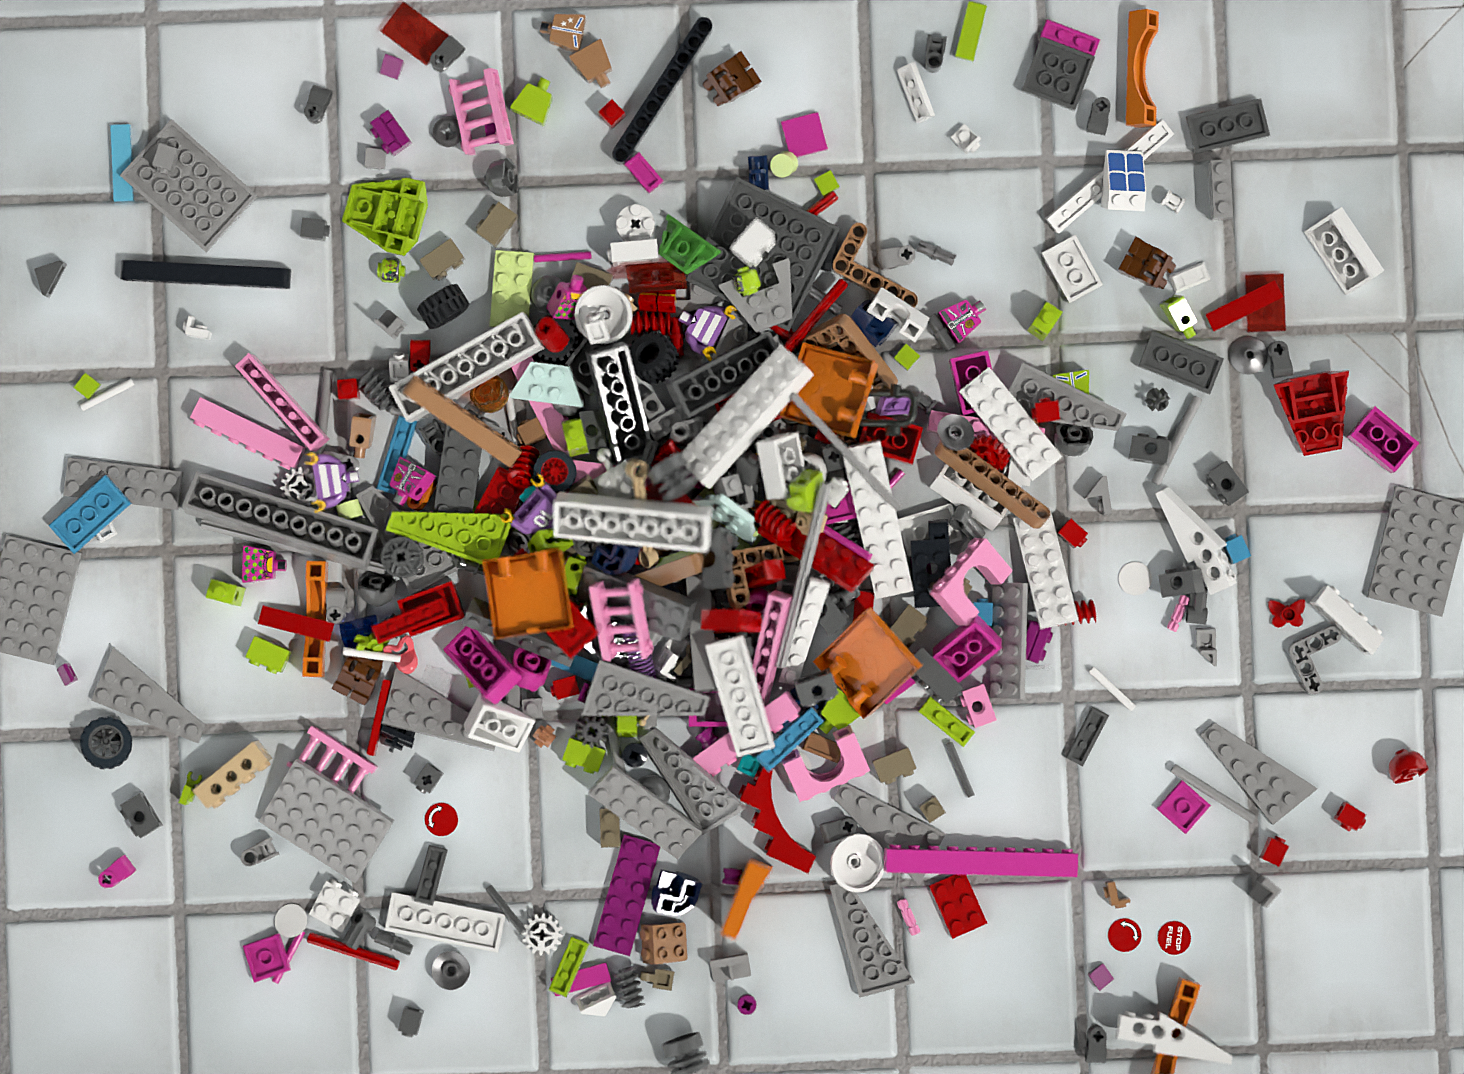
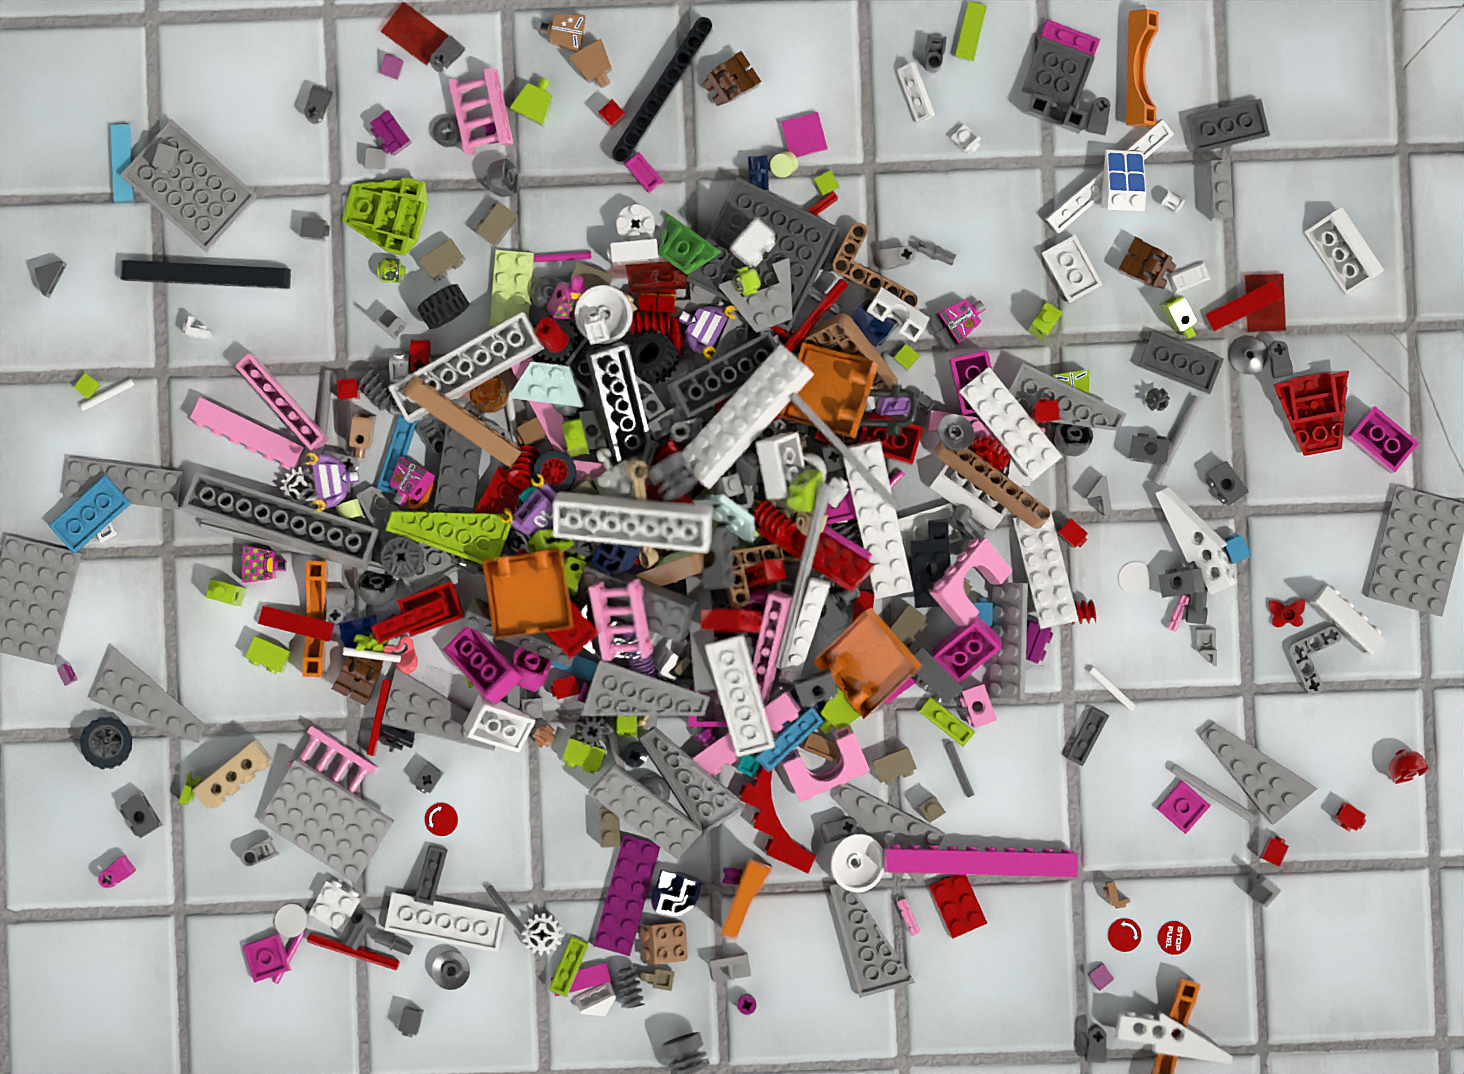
none -> dark grey arch [1025,92,1088,134]

